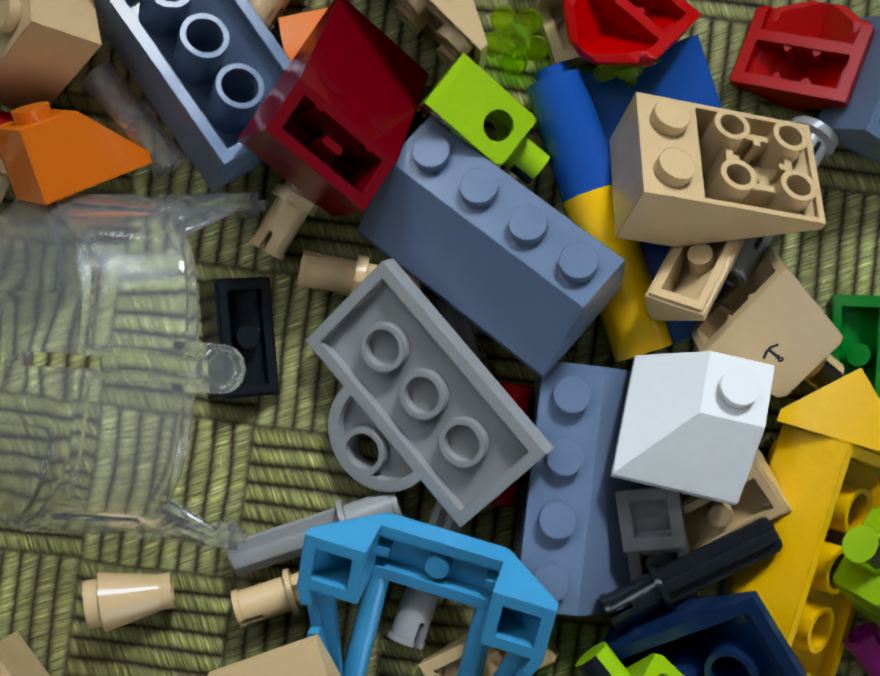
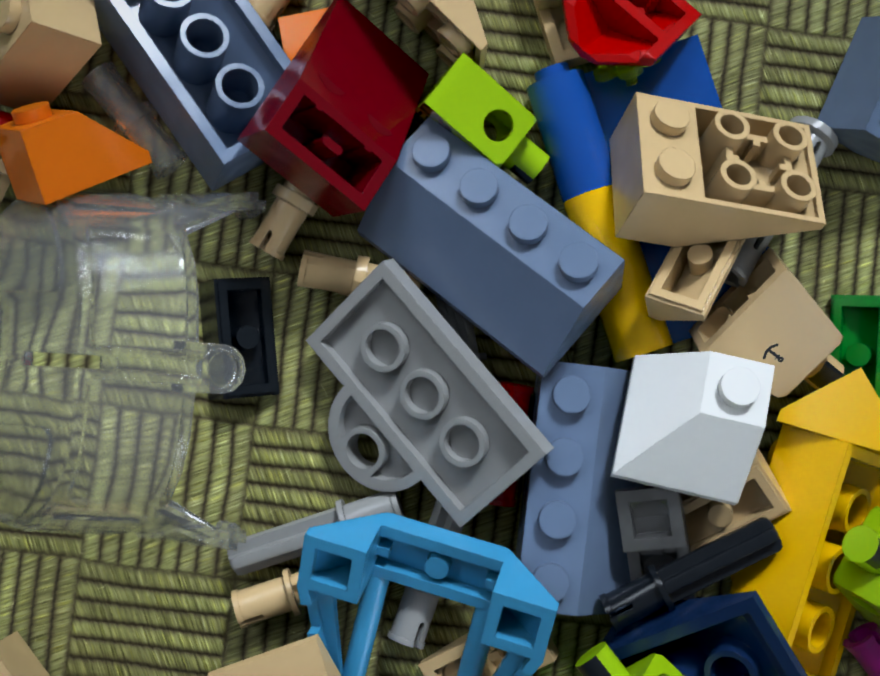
tan cone [82,572,175,633] -> none
clear neon green plant [485,5,549,75] -> none
red slope [729,1,875,111] -> none

